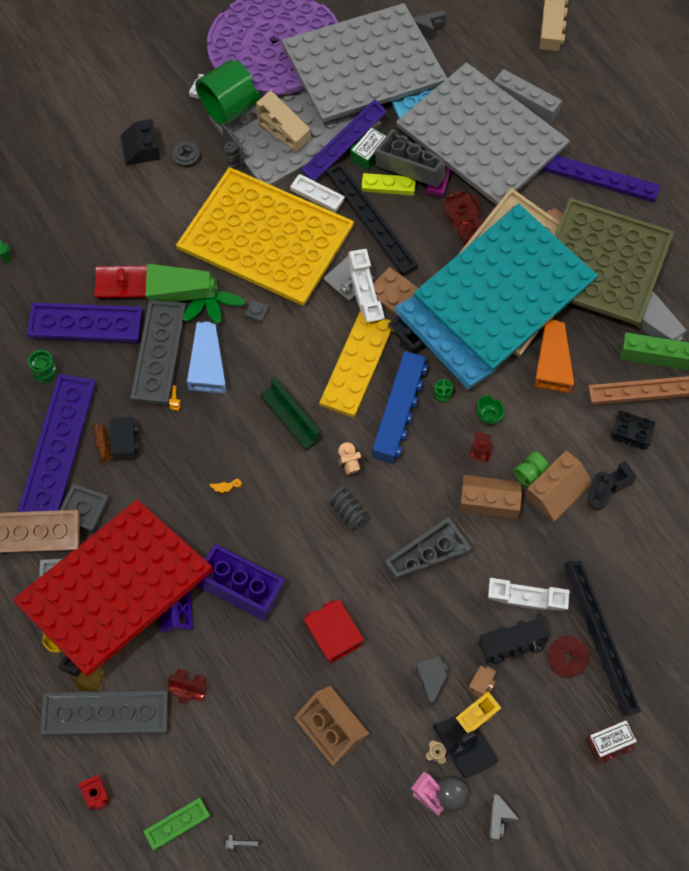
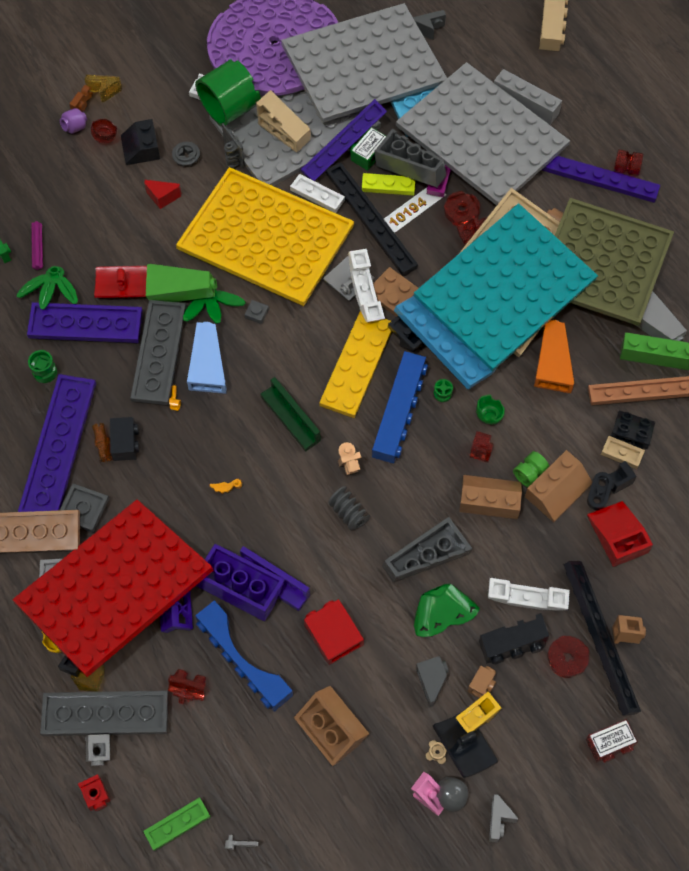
none -> green plant [17,266,78,309]
none -> magenta axle [31,221,43,270]
none -> medium lavender head [60,108,87,134]
none -> dark orange plate [69,85,93,112]
none -> clear yellow slope [85,75,122,102]
none -> light grey brick [85,734,110,766]
none -> clear red hair [91,119,117,144]
none -> red slope [144,180,182,209]
none -> blue arch [195,600,293,712]
none -> dark purple fence [240,546,310,611]
none -> white sticker [384,187,446,233]
none -> green piece [414,583,480,637]
none -> red slope [587,501,653,567]
none -> tan plate [601,436,645,469]
none -> medium nougat brick [612,615,646,644]
none -> clear red wheel [614,149,643,176]

